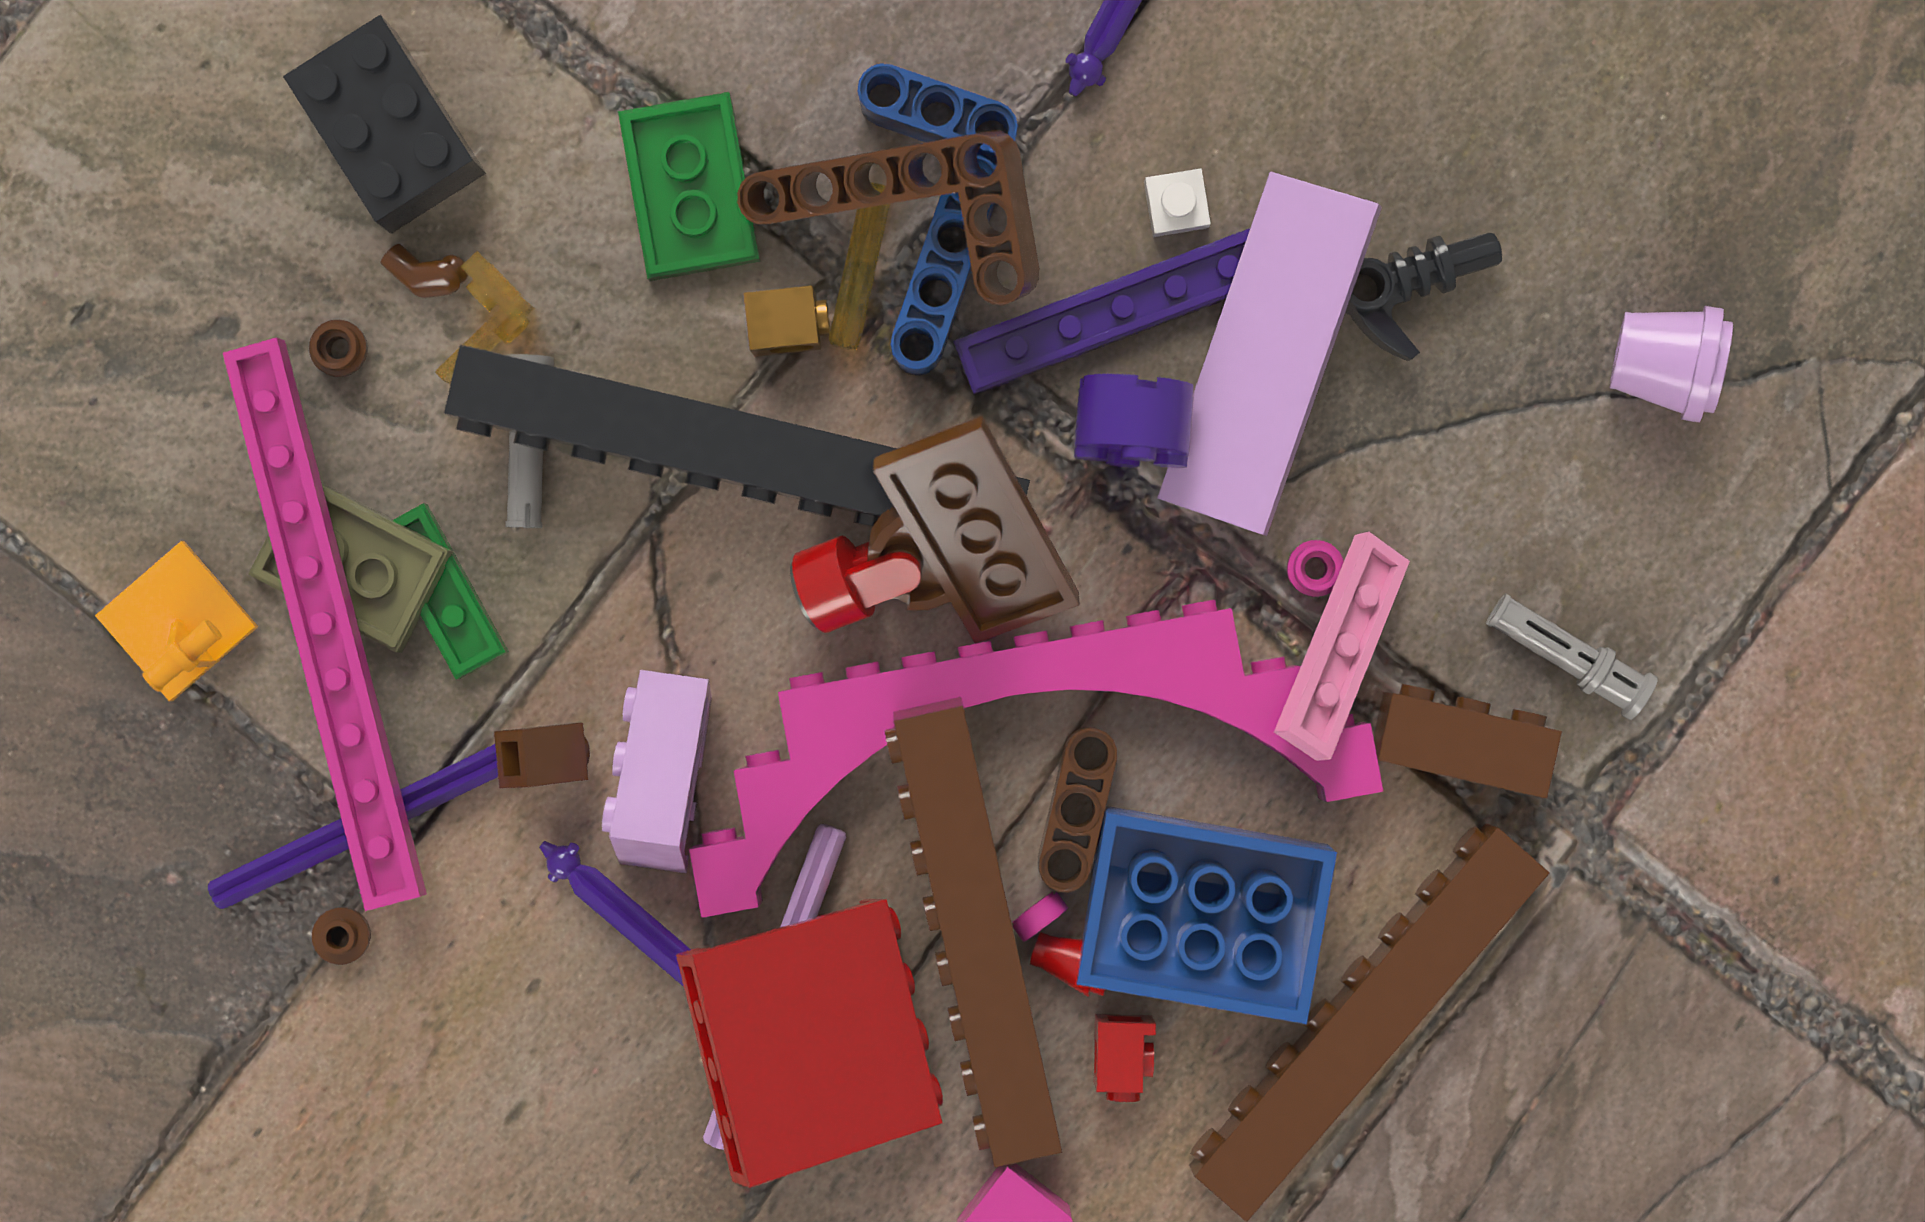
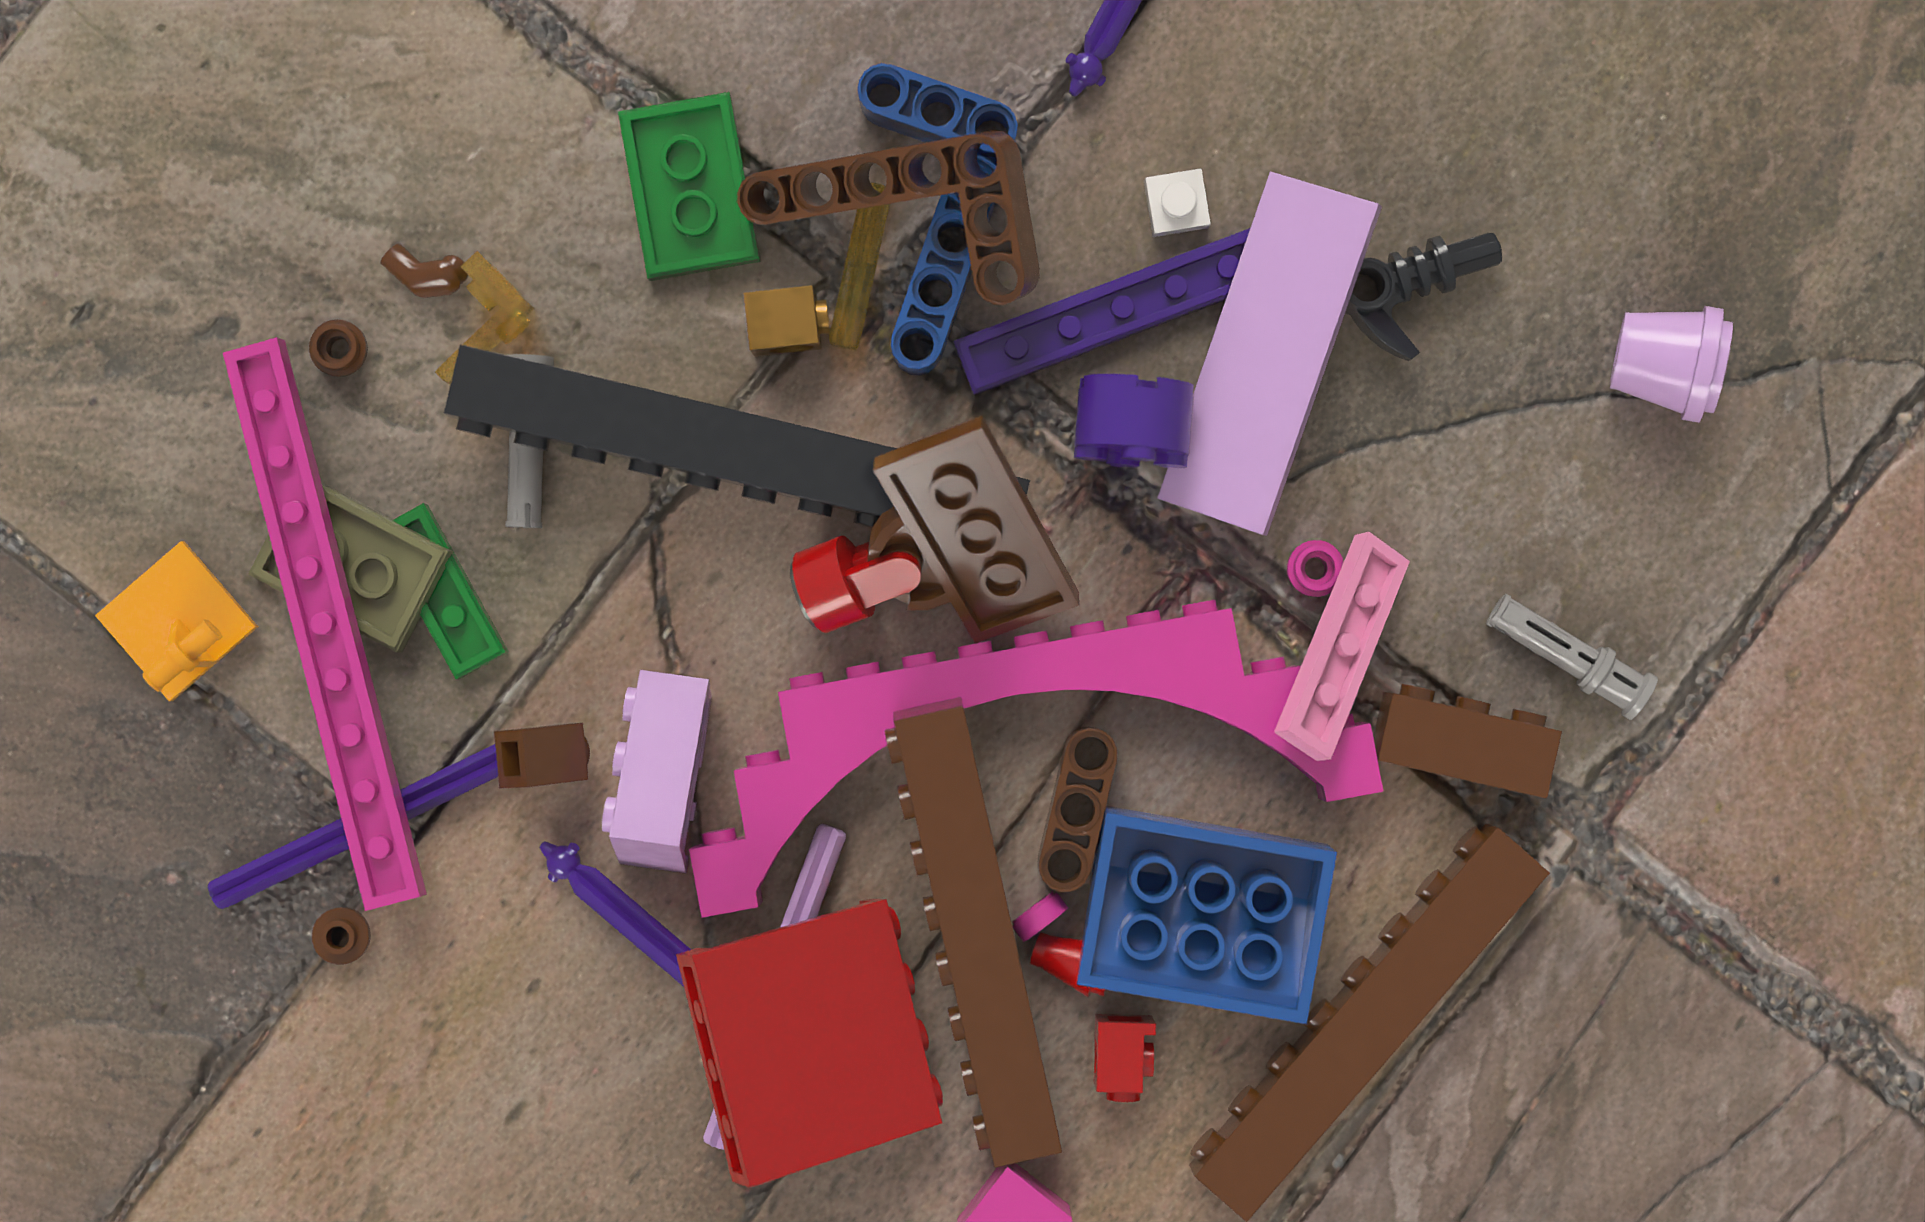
black brick [283,15,486,234] -> none

